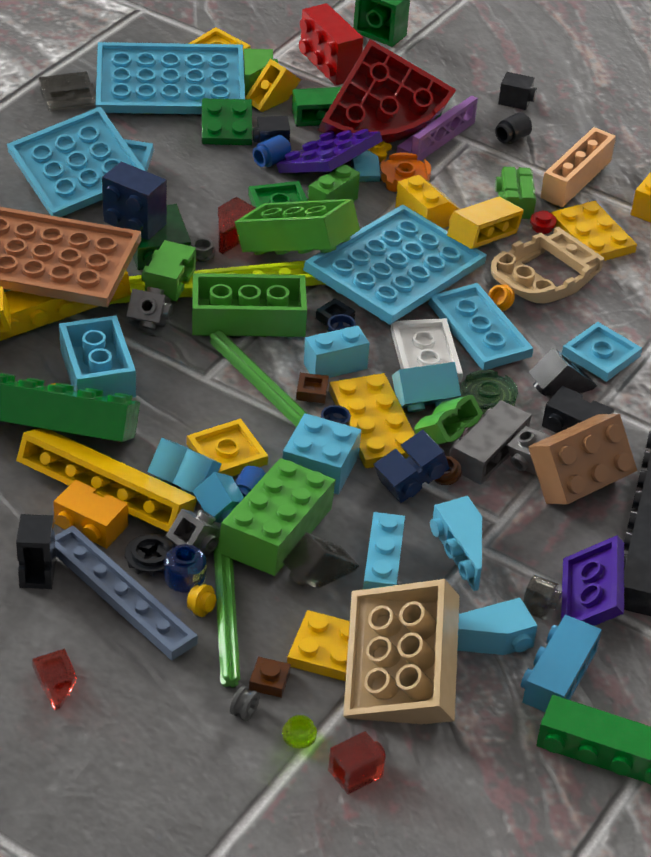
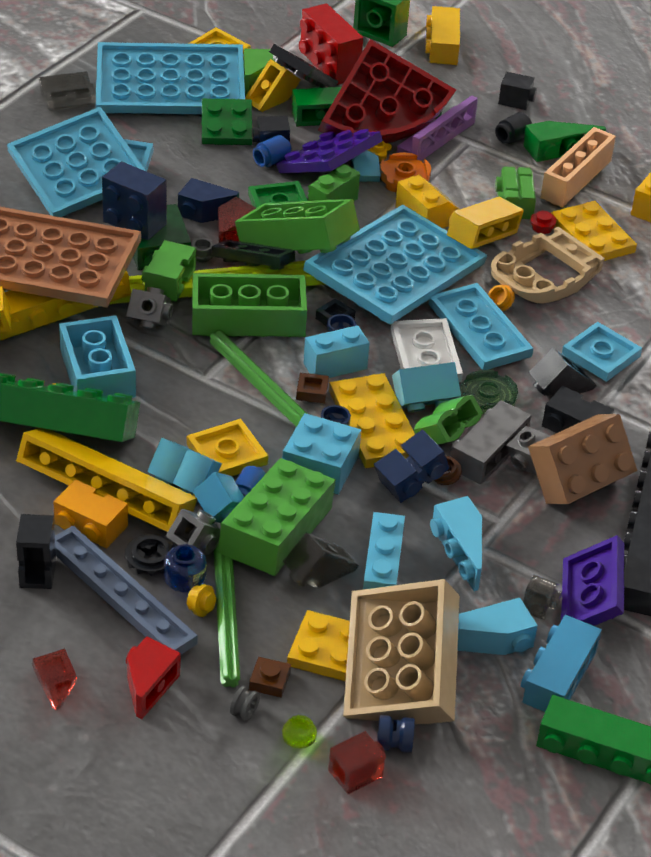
none -> red slope [126,636,181,719]
none -> dark blue slope [178,178,239,223]
none -> black plate [212,240,295,270]
none -> black plate [269,44,338,88]
none -> dark blue wheel [377,715,415,753]
none -> yellow brick [425,6,460,65]
none -> green slope [523,121,606,162]

